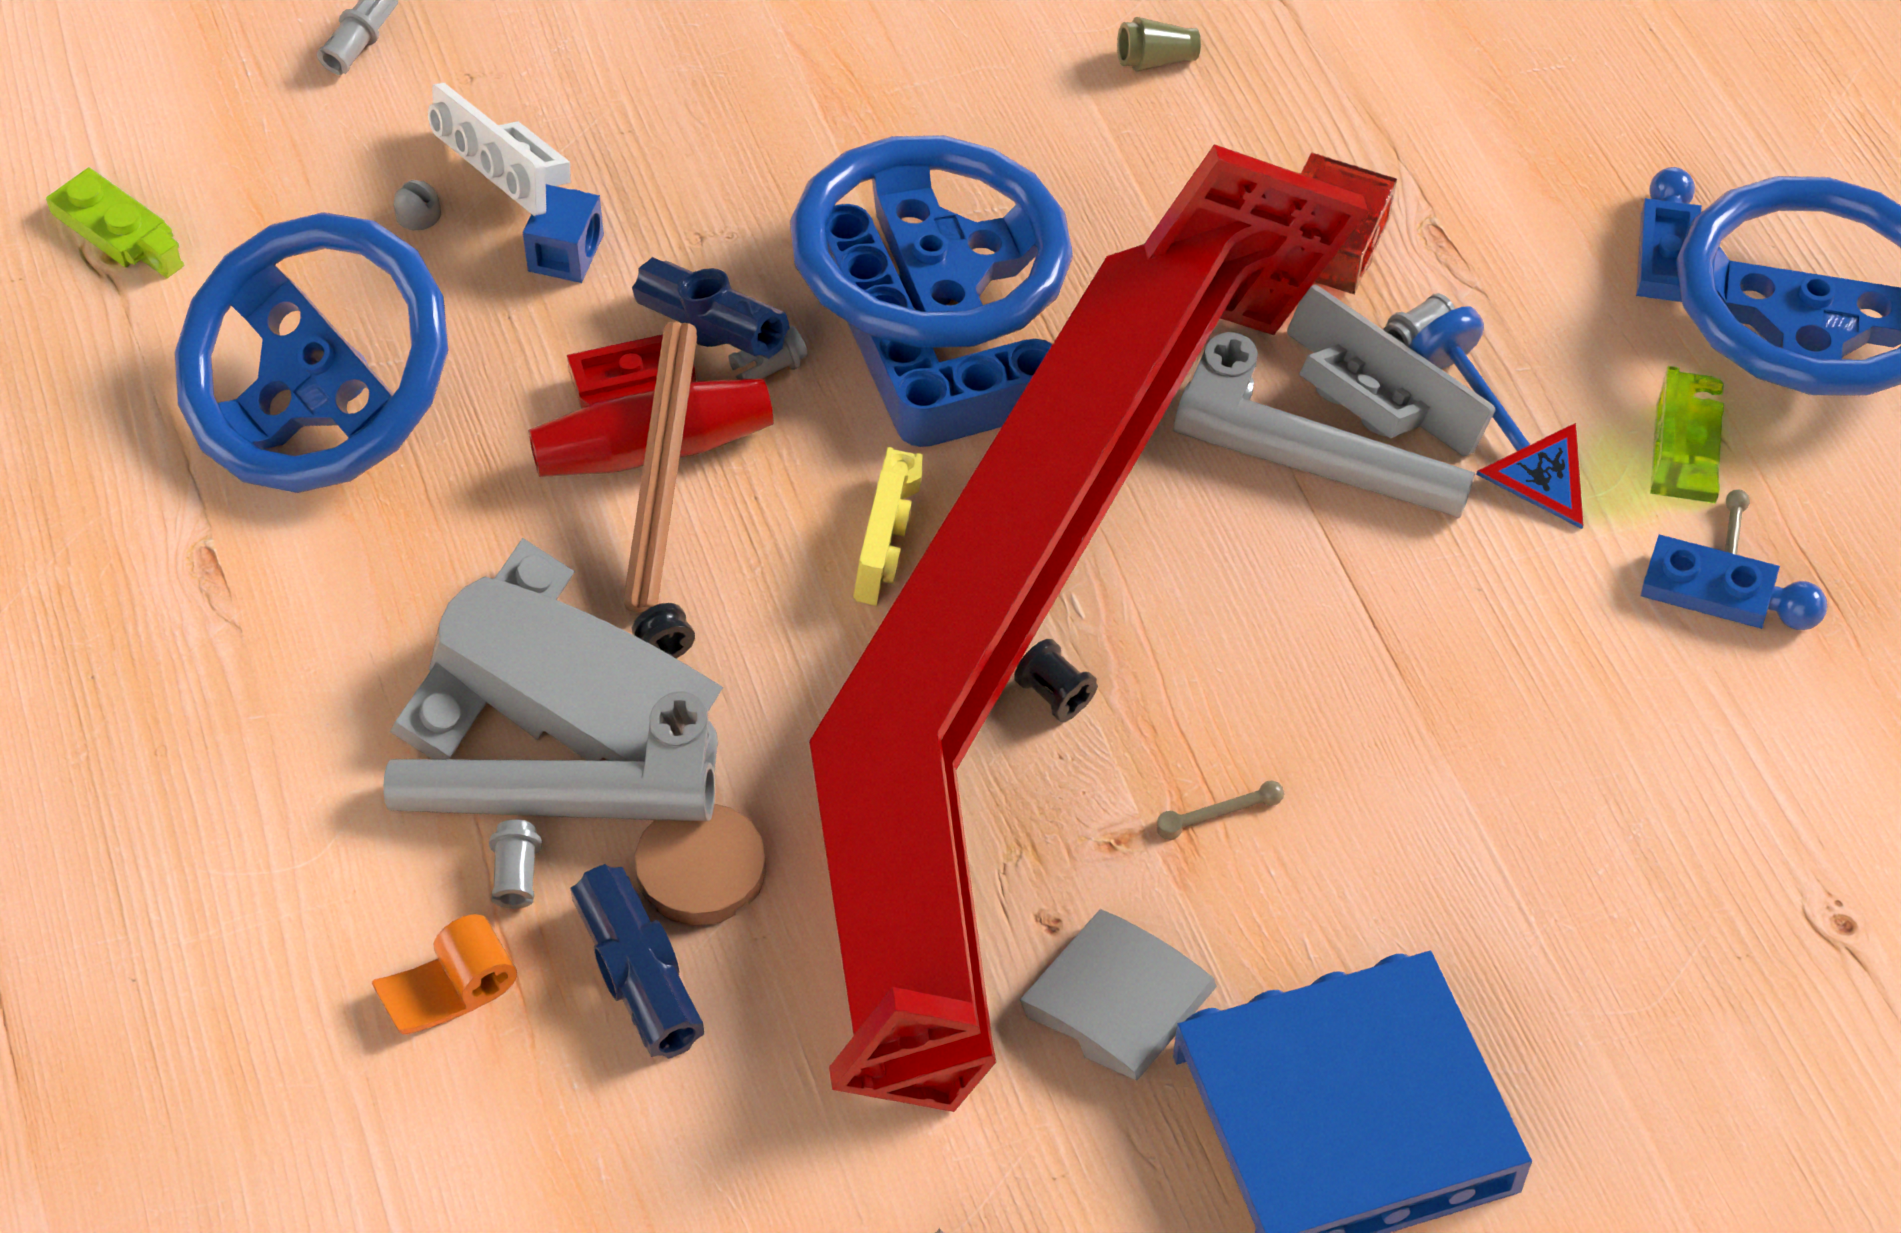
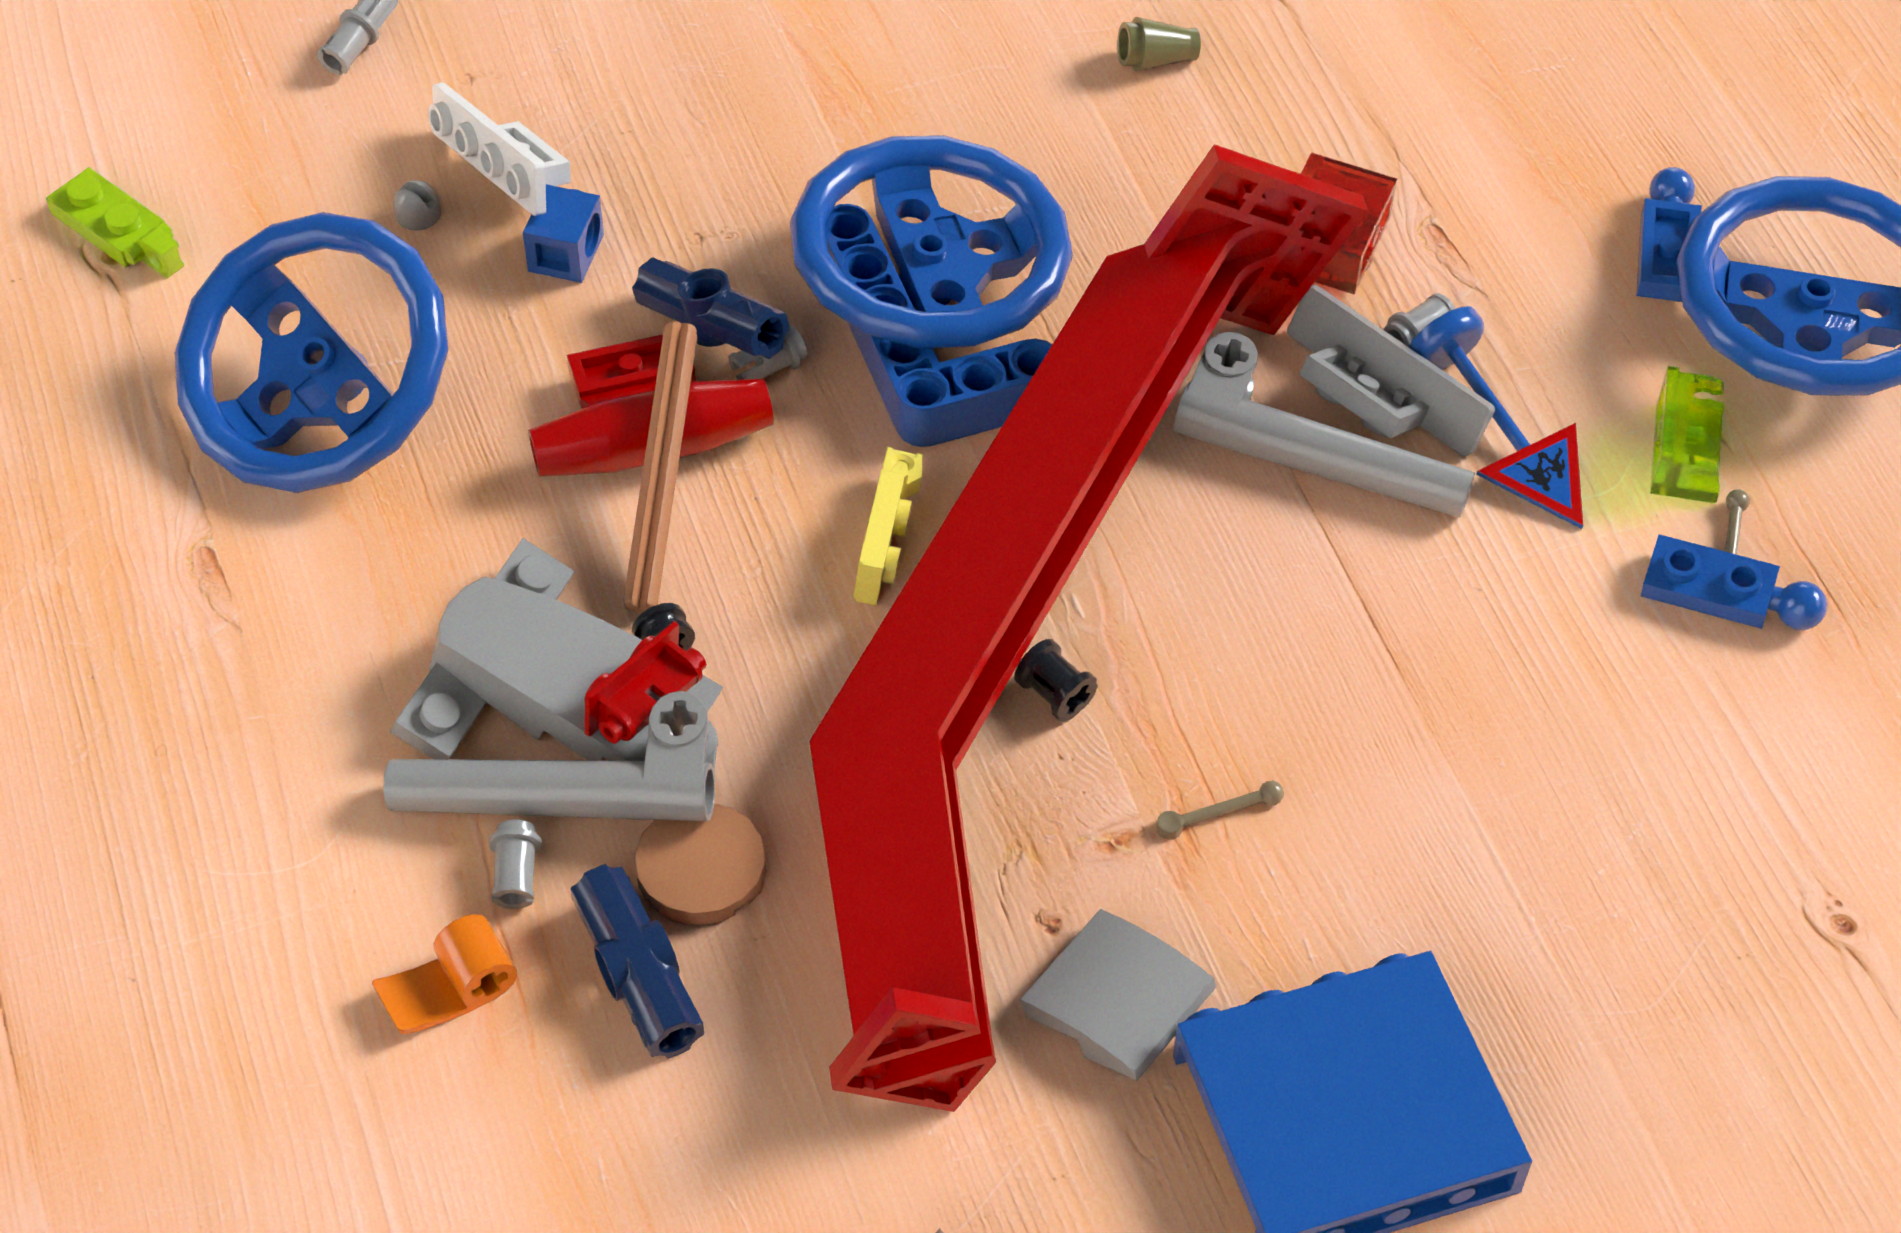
none -> red hinge [584,621,707,744]

